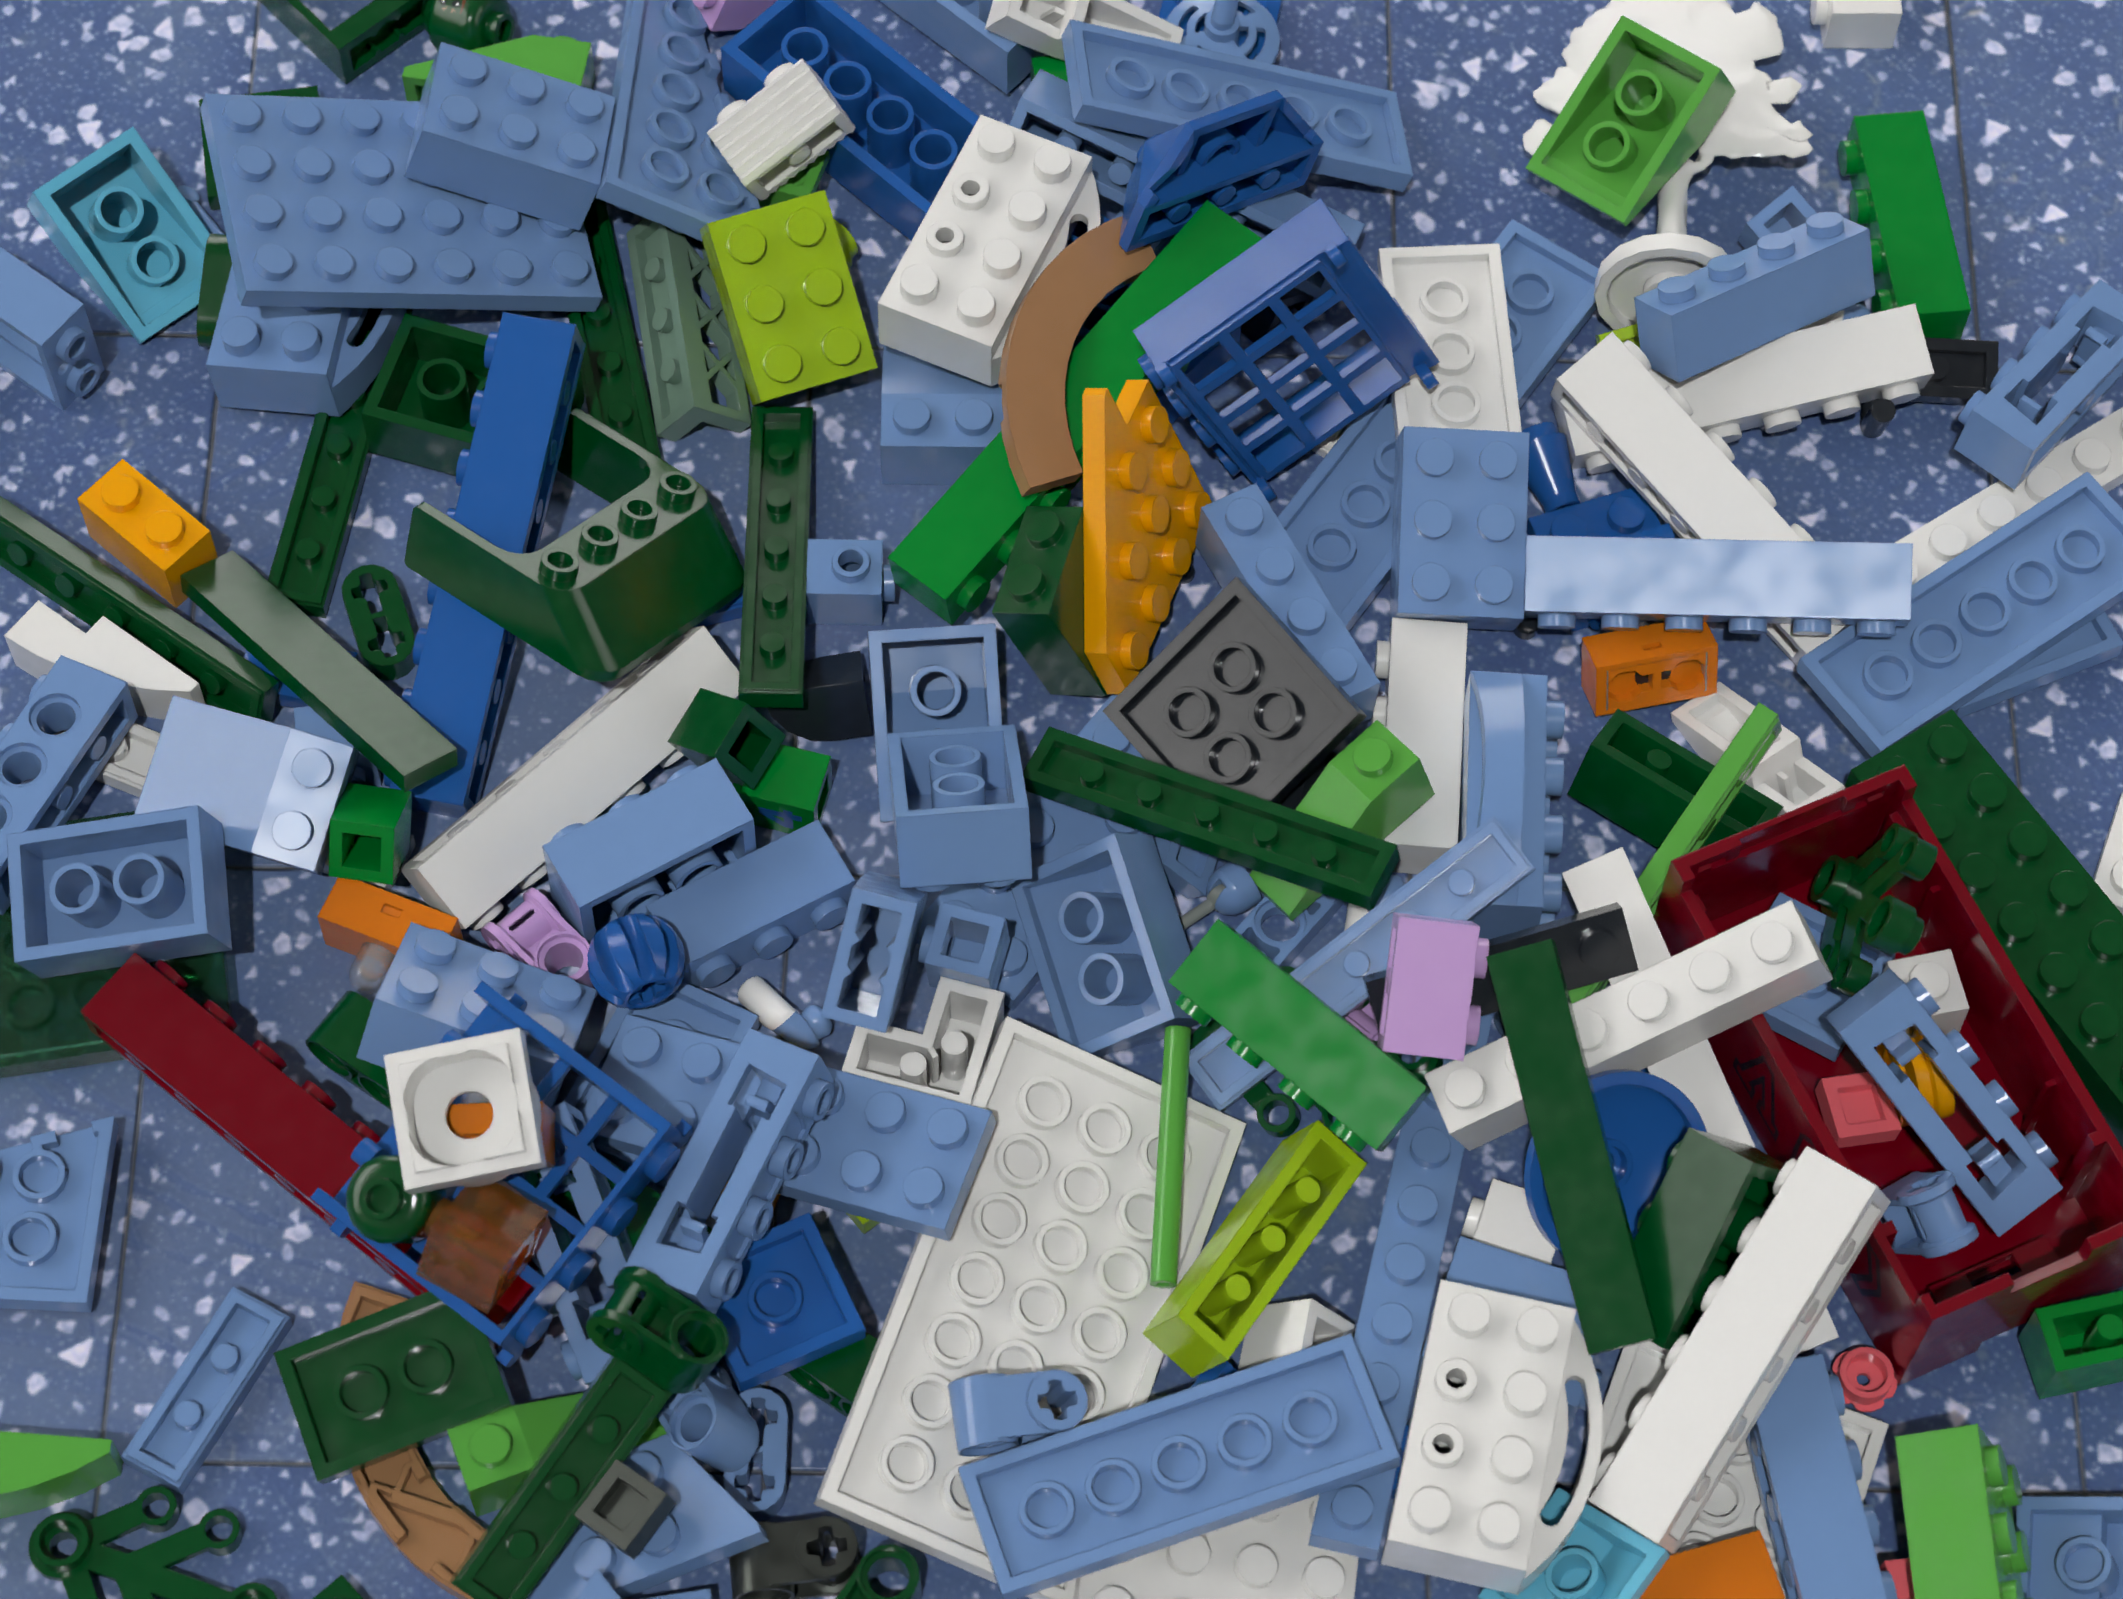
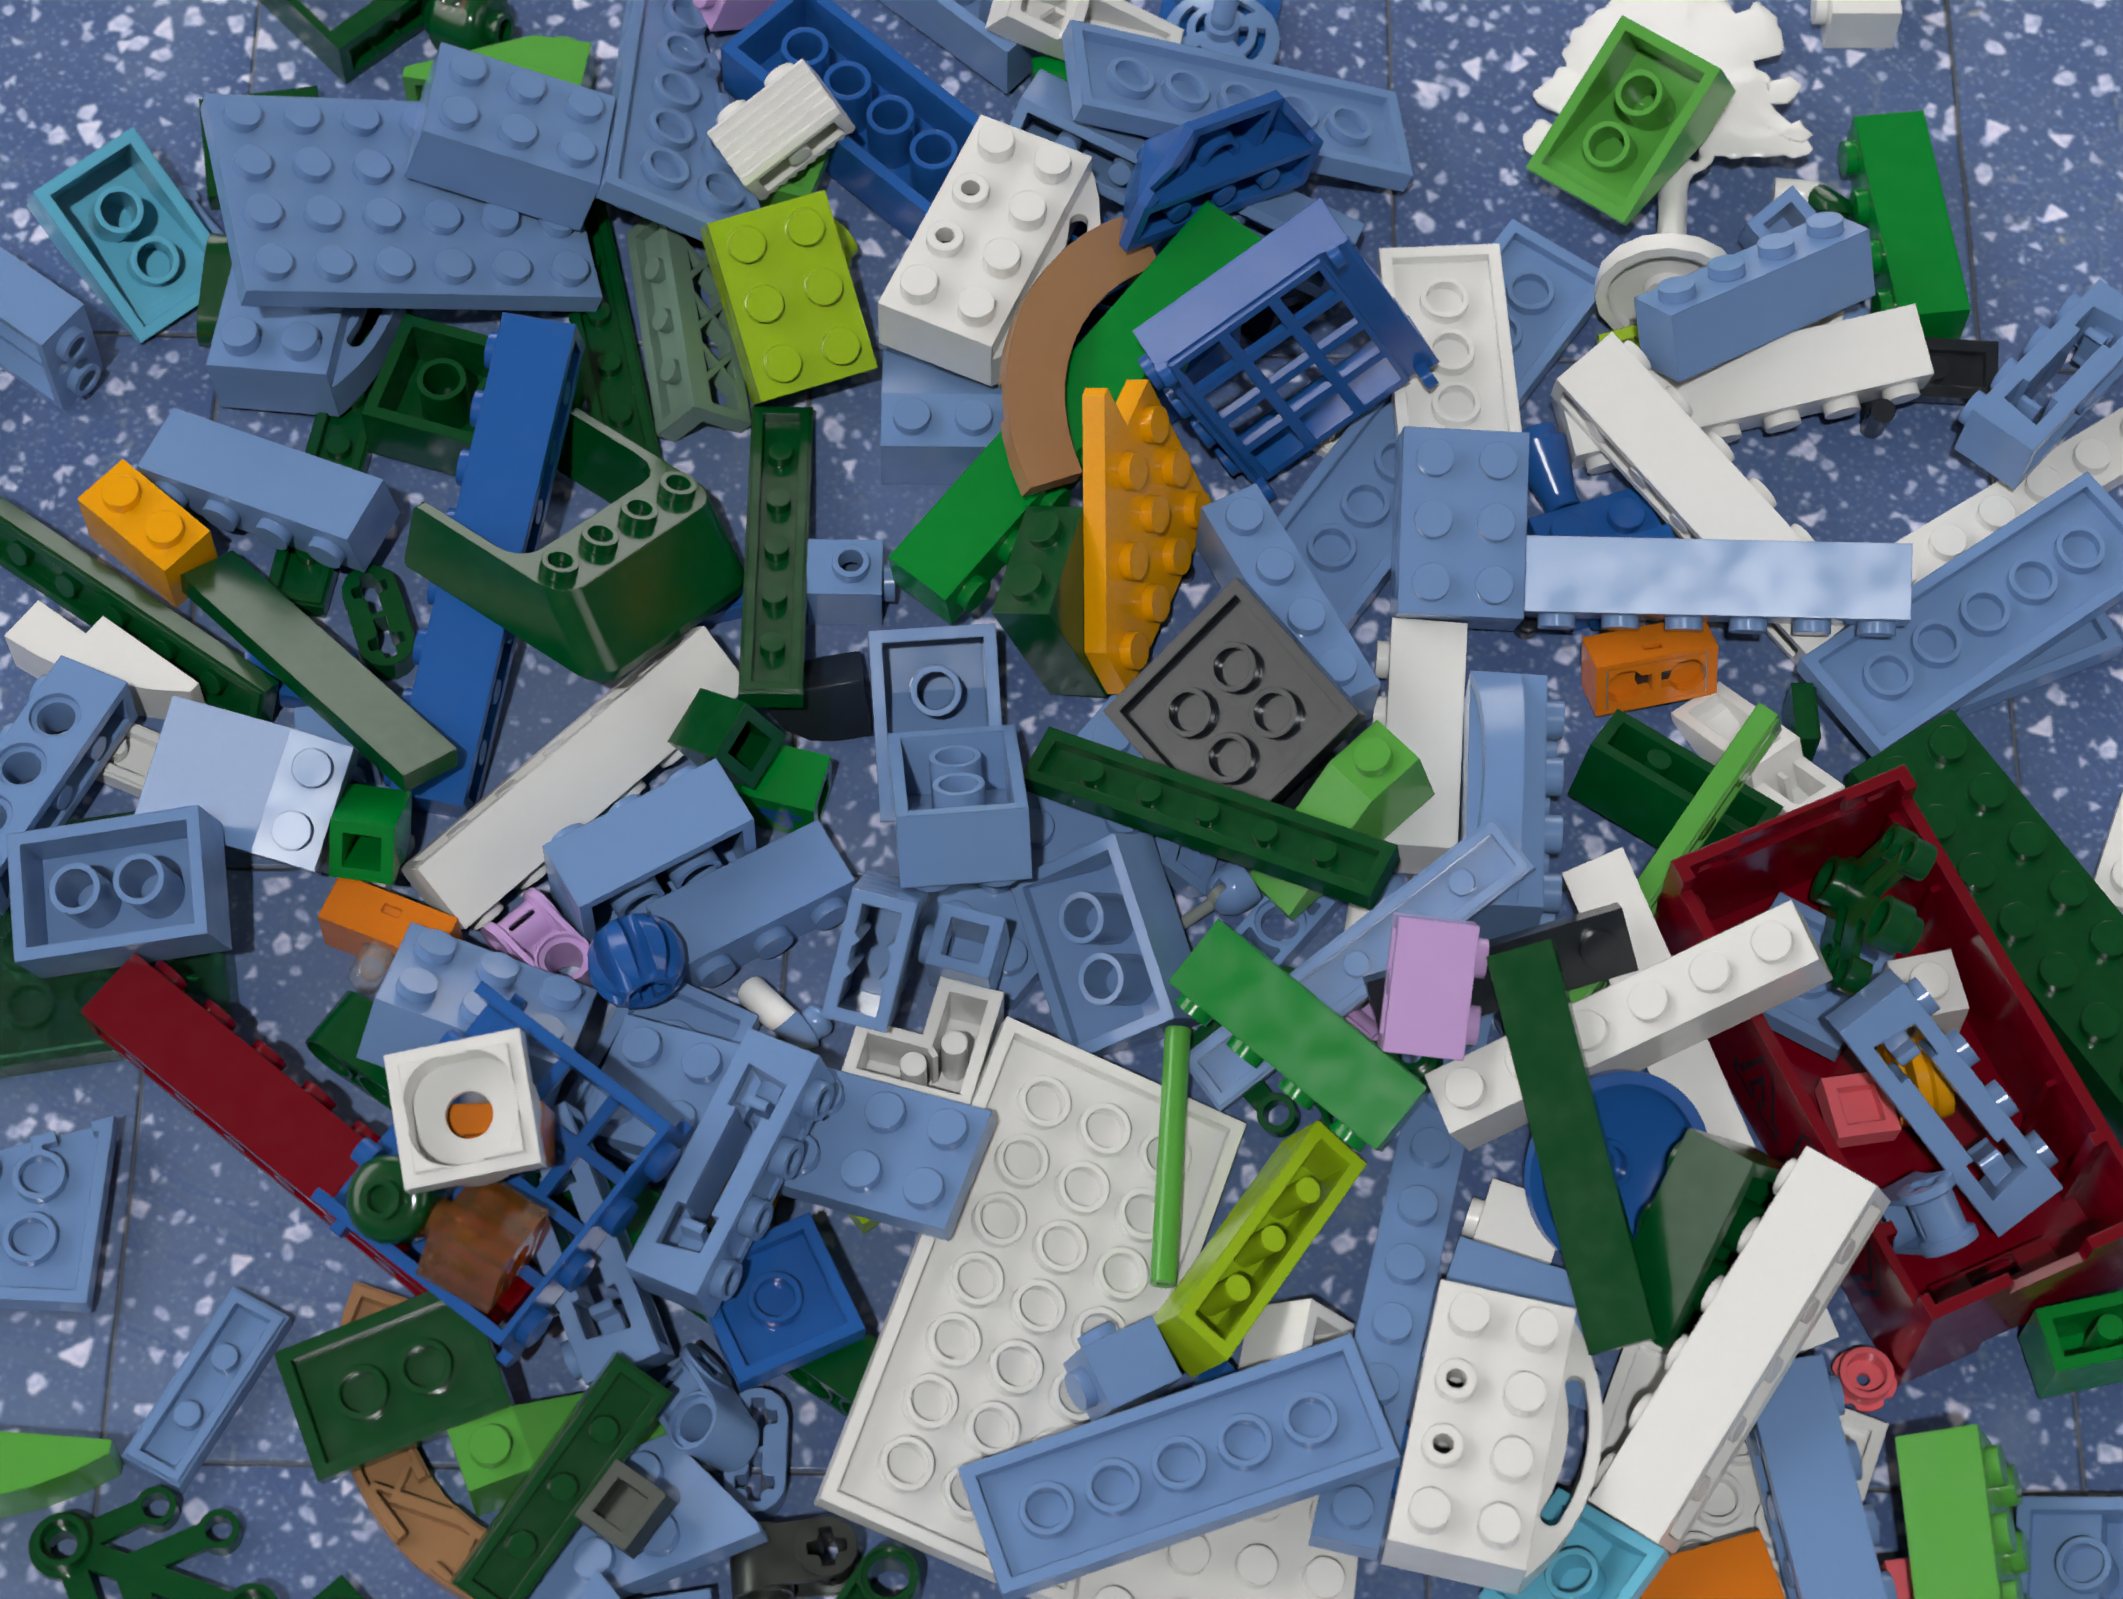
dark green piece [586,1266,729,1394] -> none
medium blue piece [948,1369,1088,1457] -> none
none -> medium blue brick [137,407,400,573]
none -> medium blue brick [1063,1316,1182,1422]
none -> dark green arm [1771,177,1853,219]
none -> dark green tile [1781,683,1821,762]

